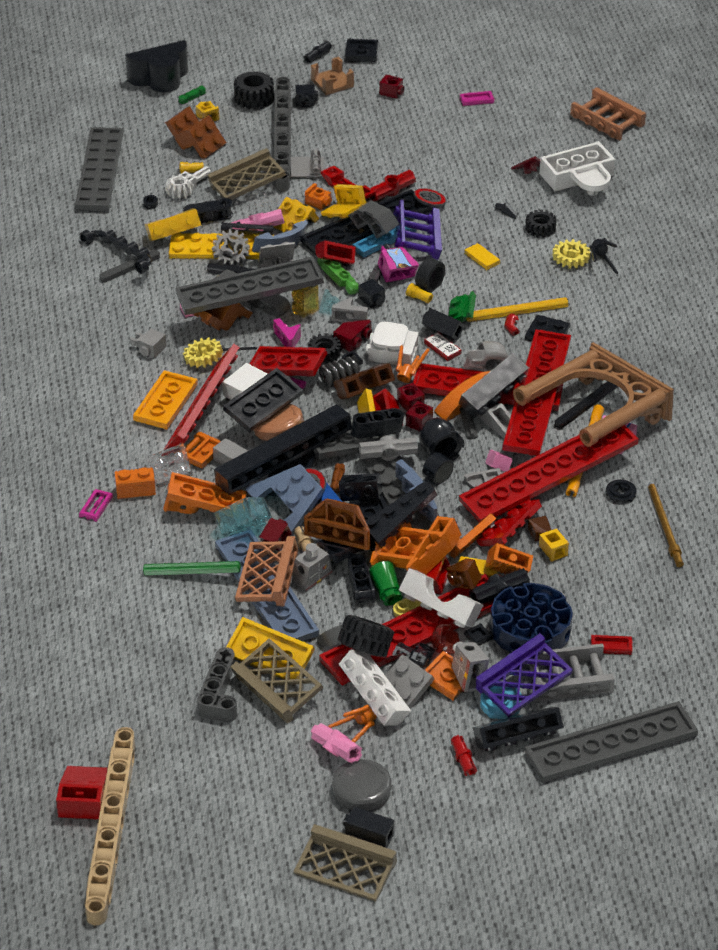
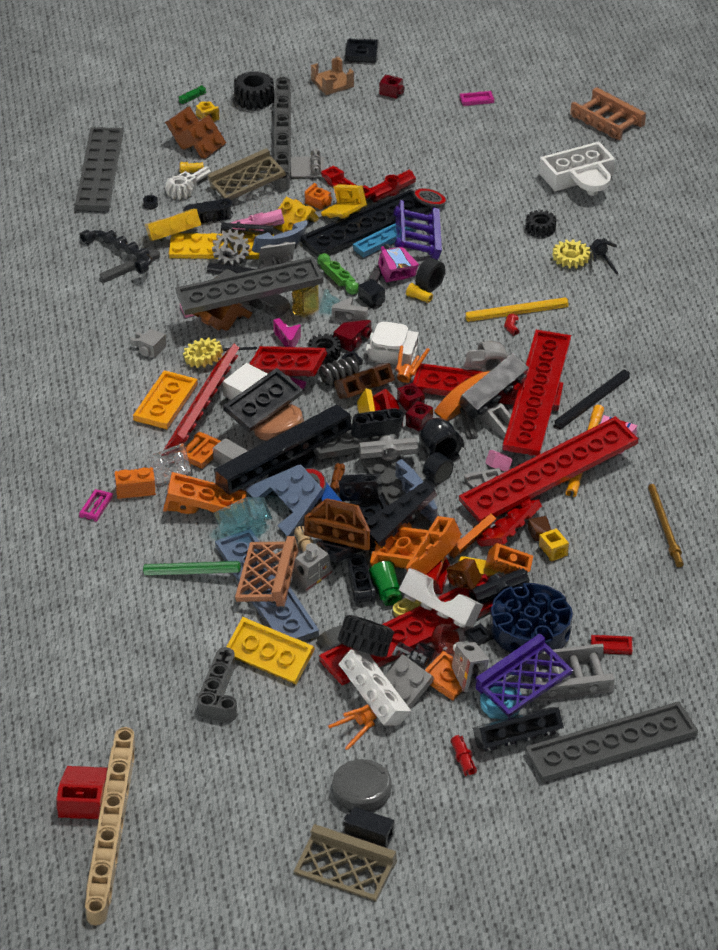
black brick [125,40,188,93] -> none
dark tan fence [230,638,323,723] -> none
dark red brick [259,518,292,551] -> none
black brick [295,84,318,108] -> none
black pin [303,40,332,63] -> none
bright pink piece [311,723,362,763] -> none
red brick [315,240,356,265] -> none
dark grey brick [349,200,399,238] -> none
black brick [421,307,465,341] -> none
tile [424,332,462,361] -> none
green plate [448,291,476,322] -> none
yellow tile [465,243,500,270] -> none
black bar [495,202,517,220] -> none
dark red piece [511,156,540,174] -> none
medium nougat arch [513,342,674,447] -> none
black plate [525,315,571,341] -> none
black gear [606,479,637,504] -> none

